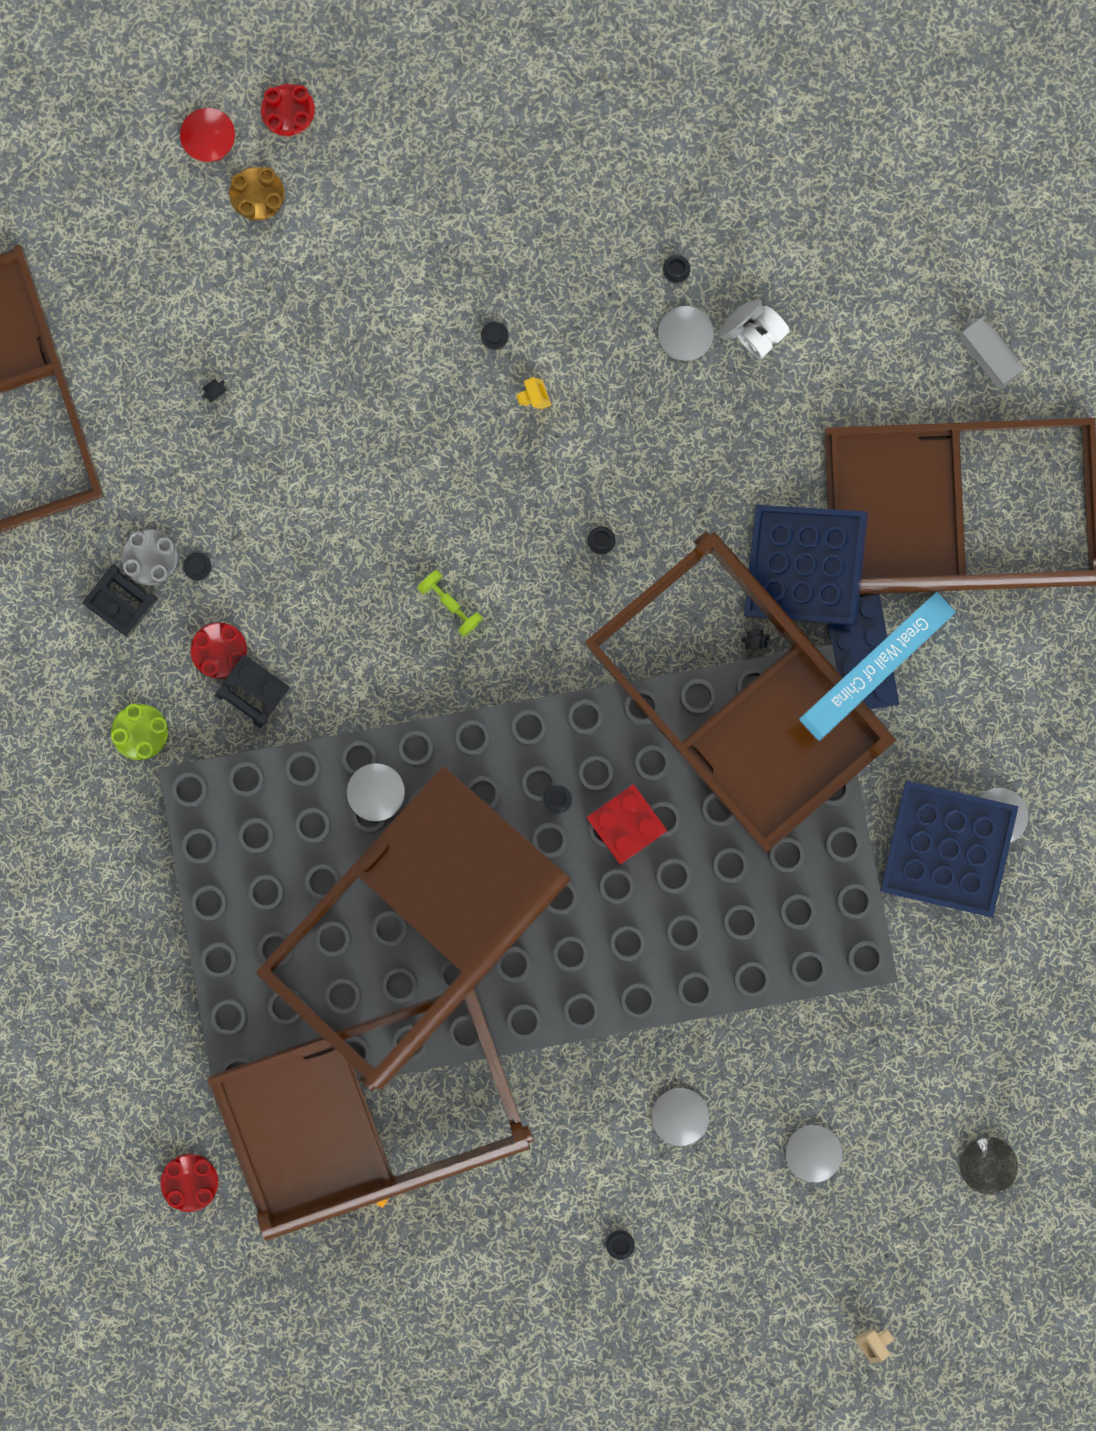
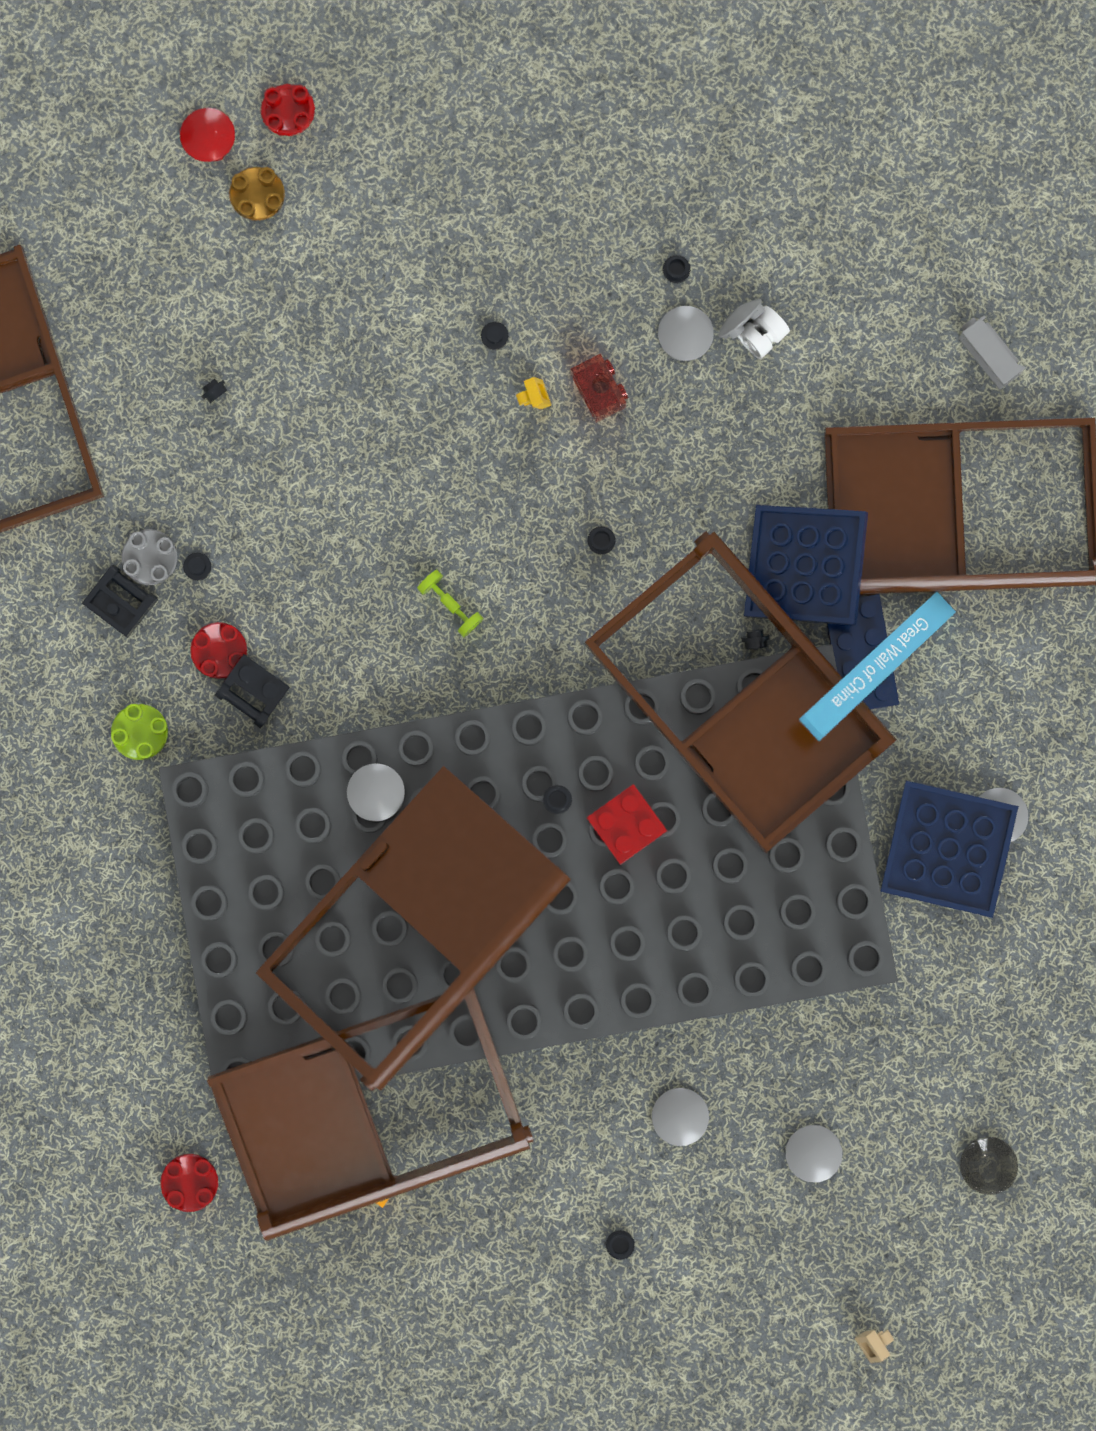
none -> clear red brick [570,354,628,423]

